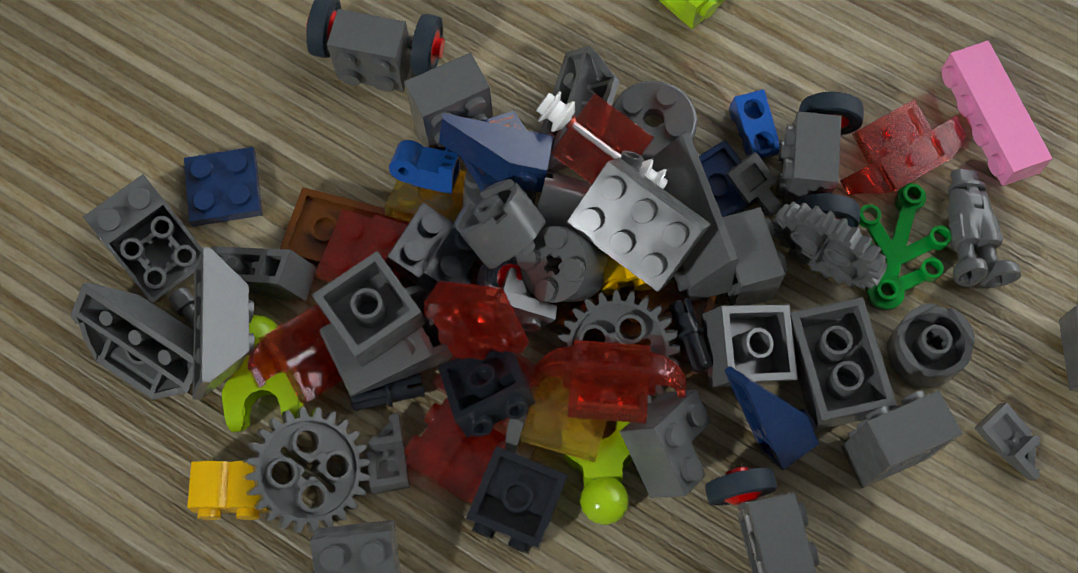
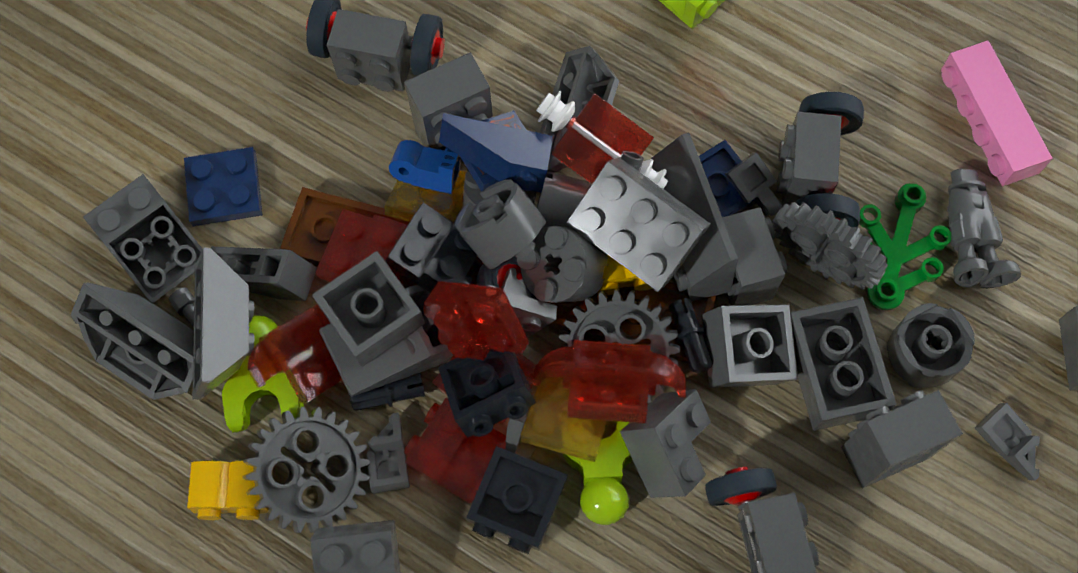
dark grey plate [609,80,697,161] -> none
dark blue slope [724,366,819,470] -> none
blue leg [728,89,779,159] -> none
clear red plate [840,99,966,196] -> none

